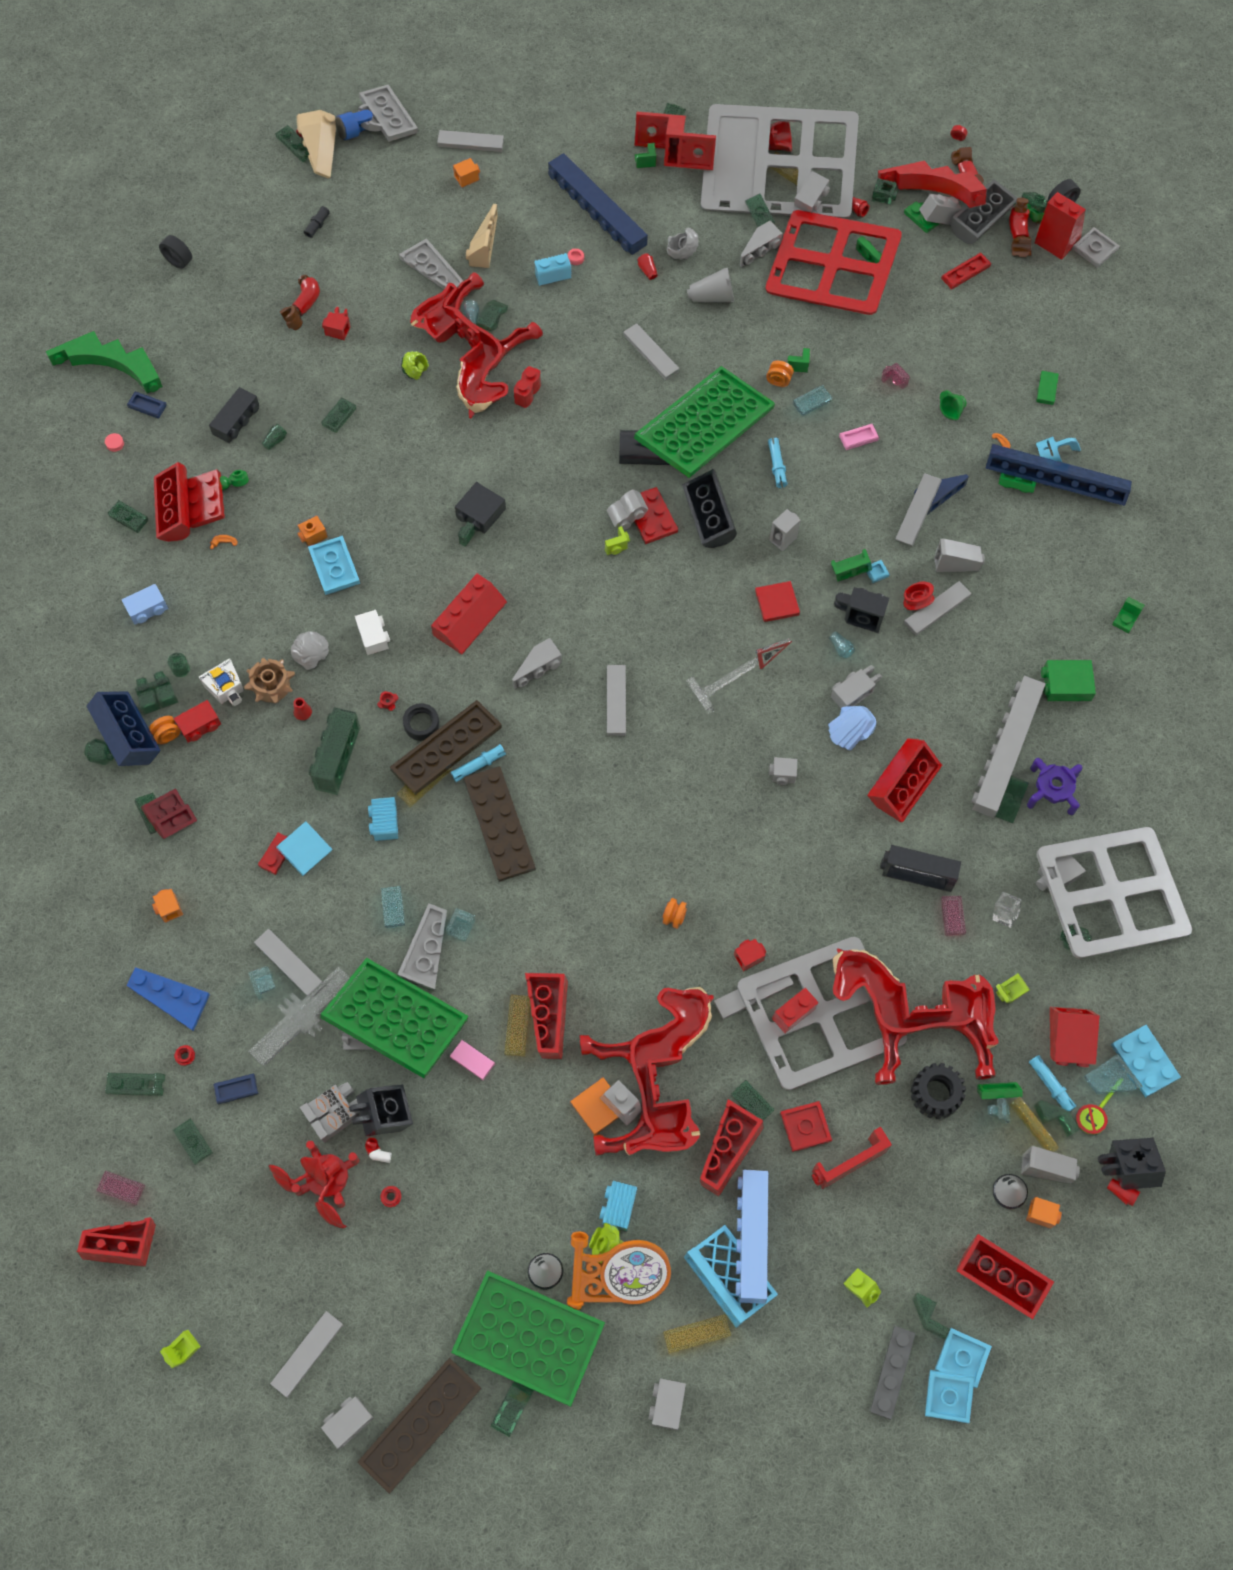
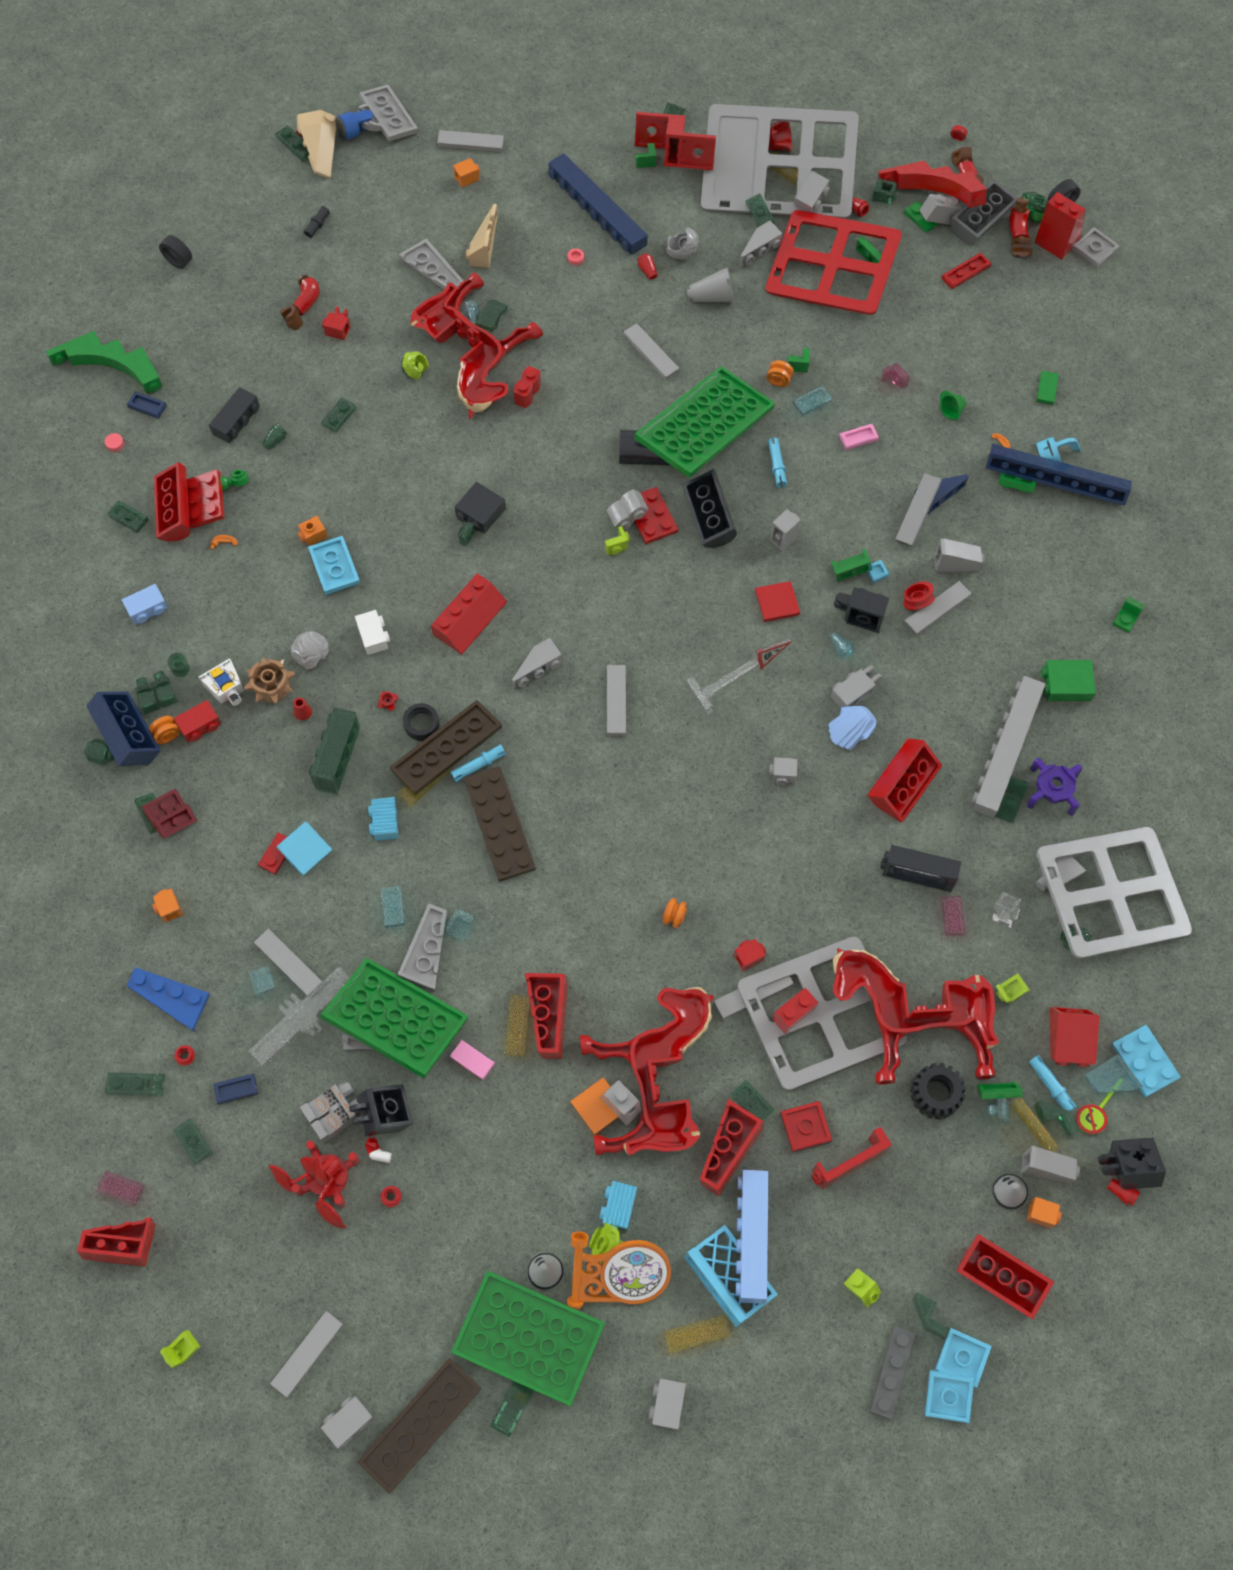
medium azure brick [534,253,571,286] -> none

